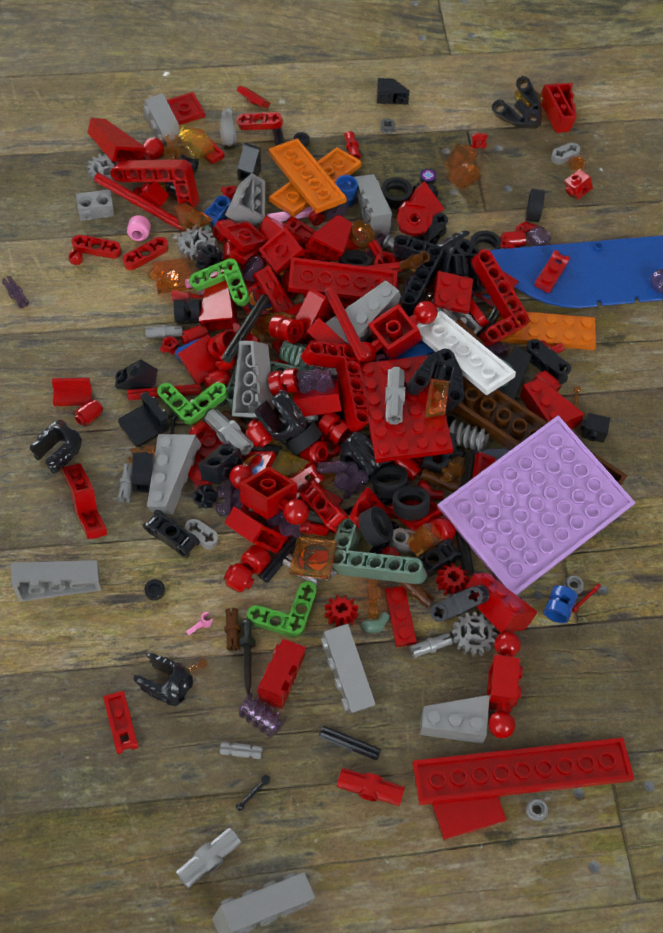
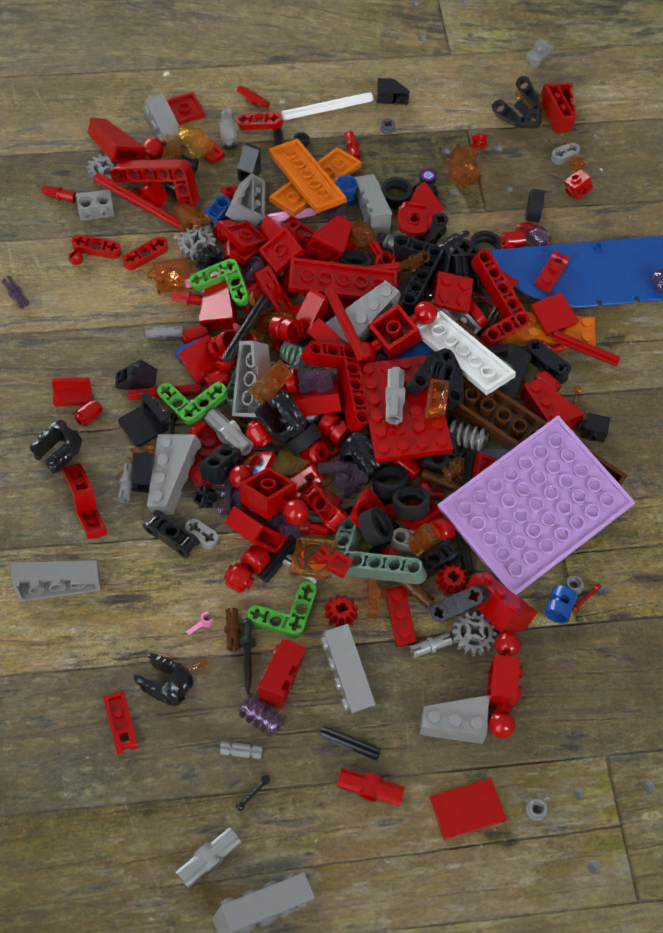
bright pink head [127,215,151,241] -> none
black tile [144,579,165,601] -> none
red plate [160,337,180,355] -> none
black wheel [173,299,200,323] -> none
red bush [308,210,325,226] -> none
sand green arm [361,612,390,633] -> none
red plate [412,738,634,806] -> none
none -> red axle [42,185,76,203]
none -> clear orange slope [248,359,293,404]
none -> white axle [281,92,373,121]
none -> red plate [314,546,353,578]
none -> light grey hips [525,39,554,68]
none -> red tile [529,292,579,336]
none -> red axle [552,331,620,366]

